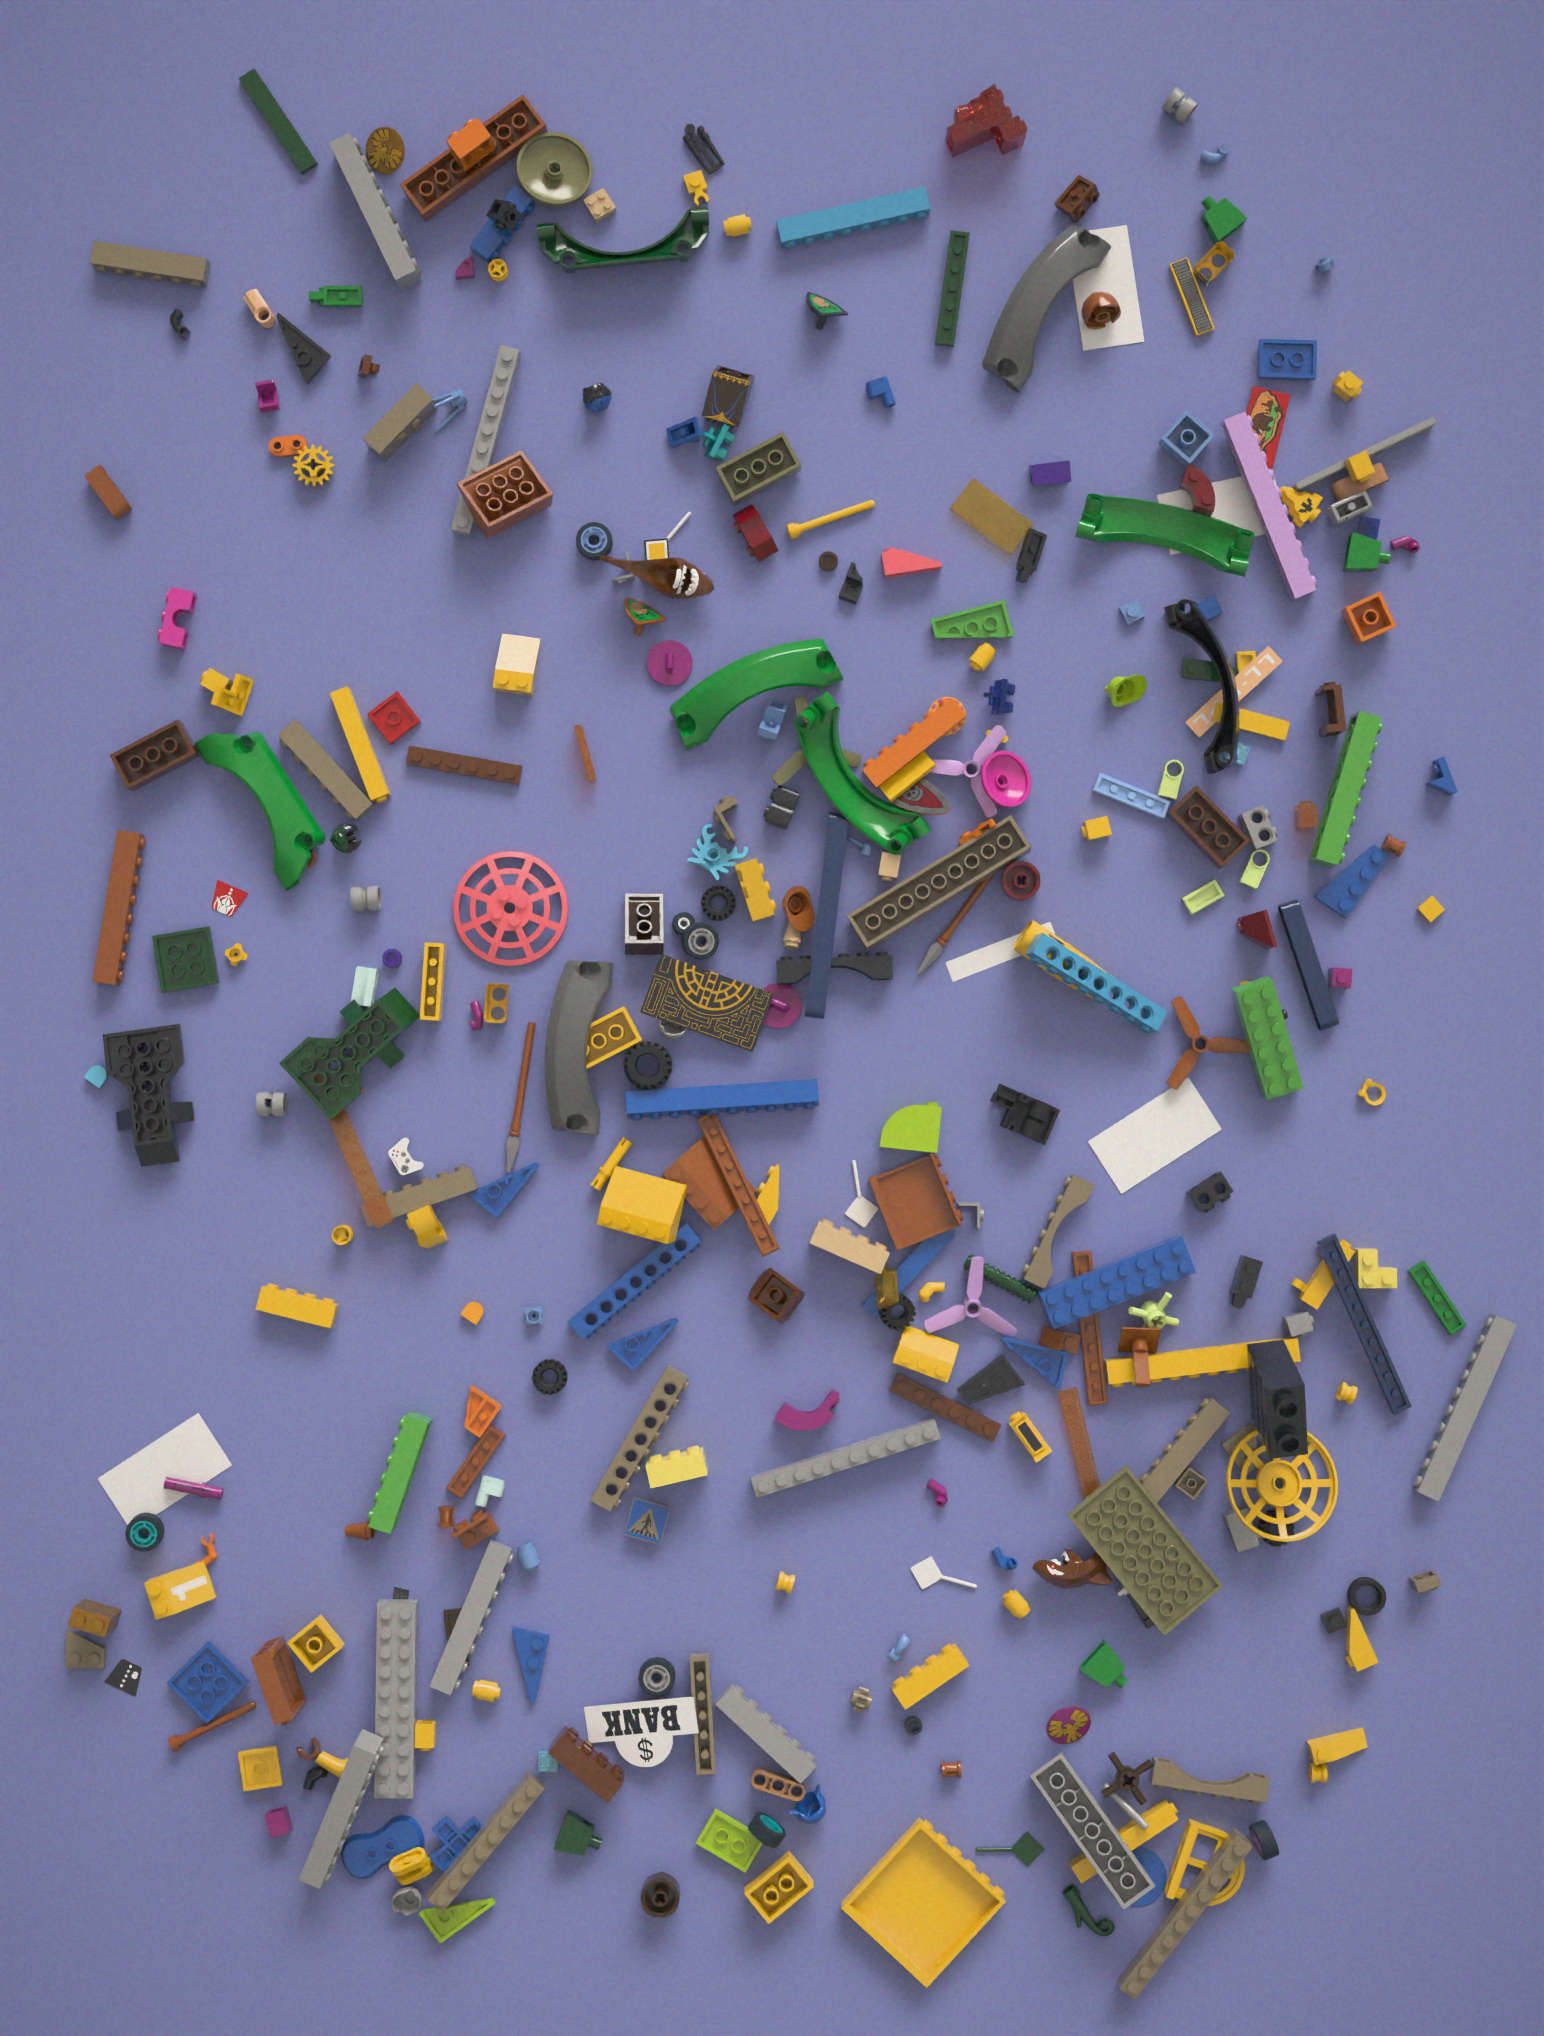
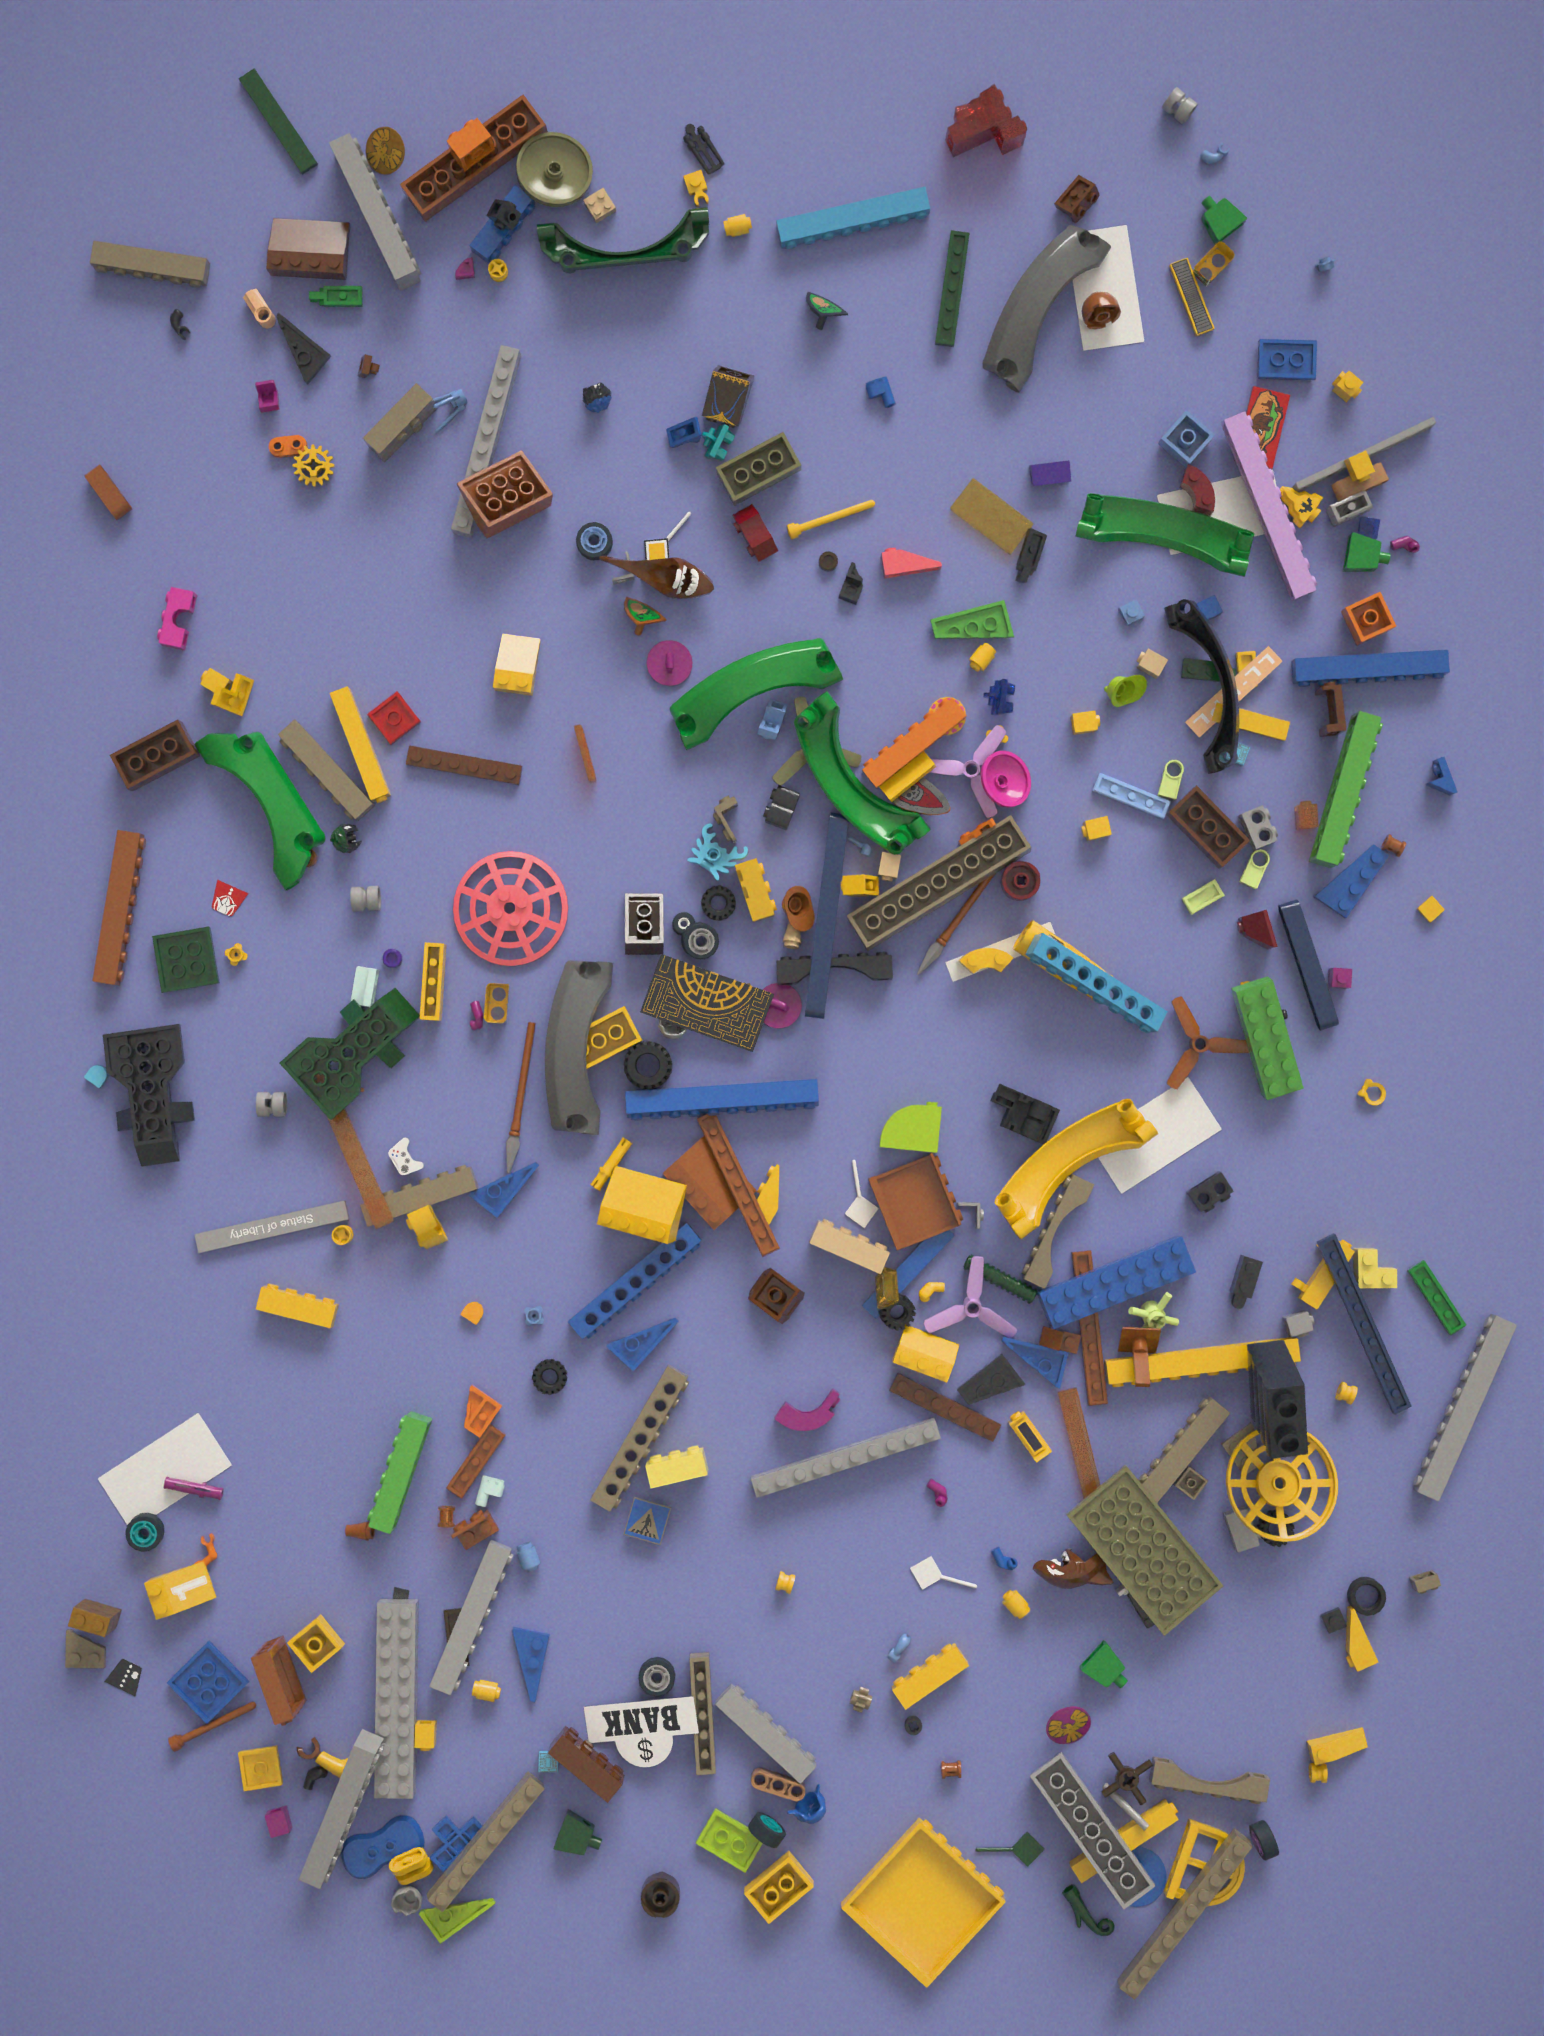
none -> light grey tile [194,1201,349,1253]
none -> slope [266,218,350,280]
none -> yellow brick [841,874,879,897]
none -> yellow brick [958,948,1013,974]
none -> yellow panel [995,1099,1158,1240]
none -> yellow brick [1070,711,1100,735]
none -> tan brick [1136,648,1168,679]
none -> blue brick [1291,650,1450,687]

